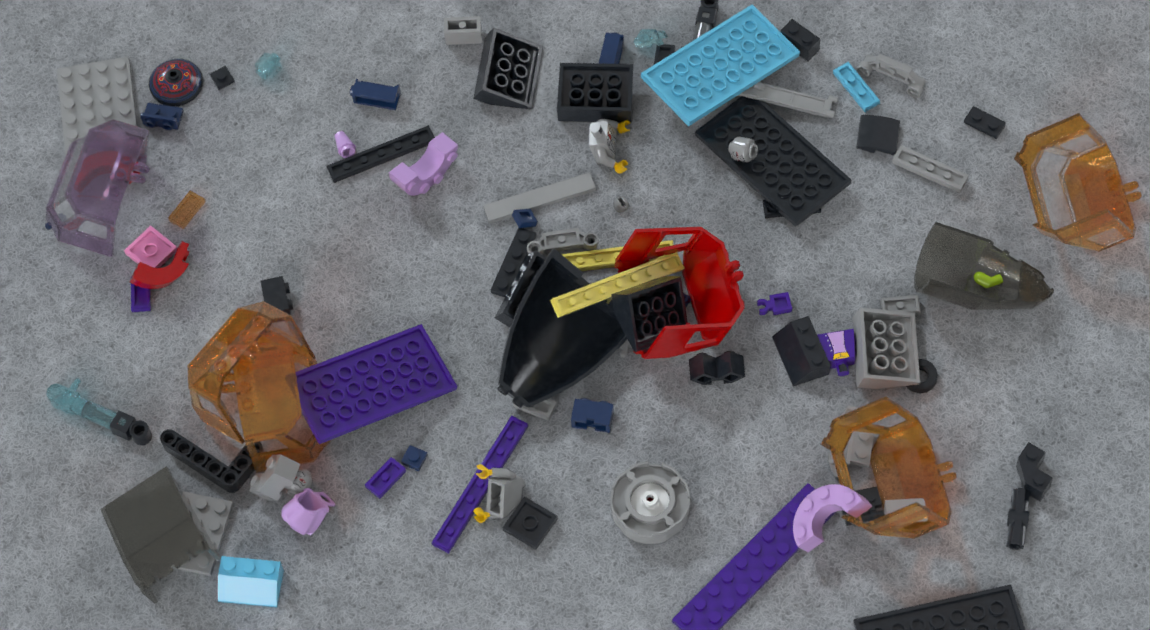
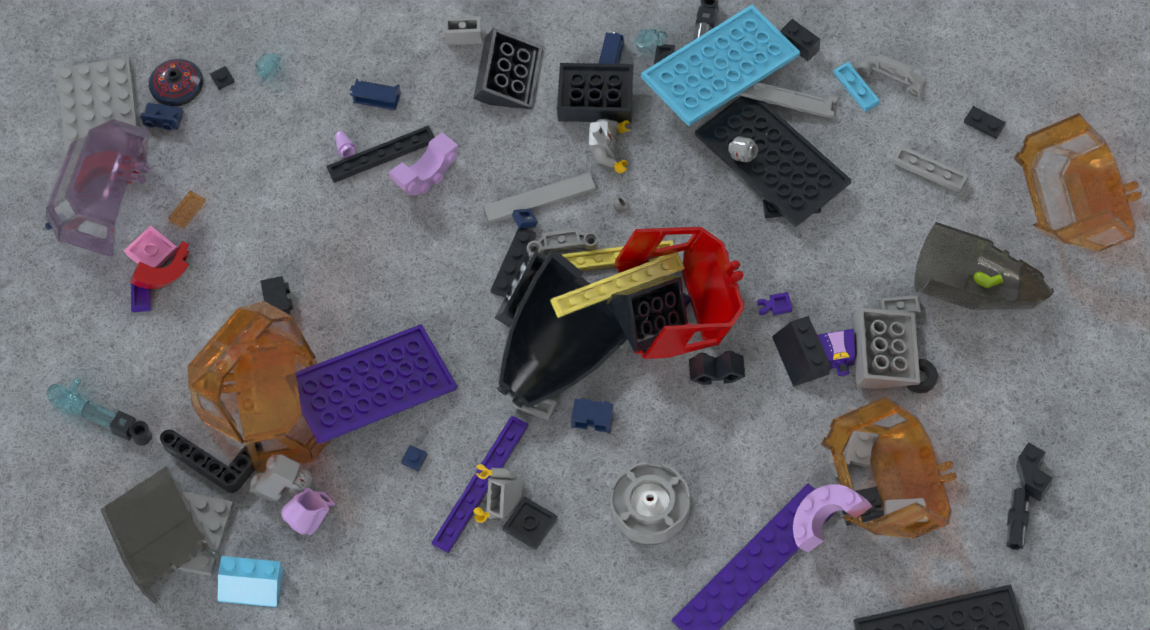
dark purple plate [365,457,406,499] -> none
black slope [856,115,900,155] -> none

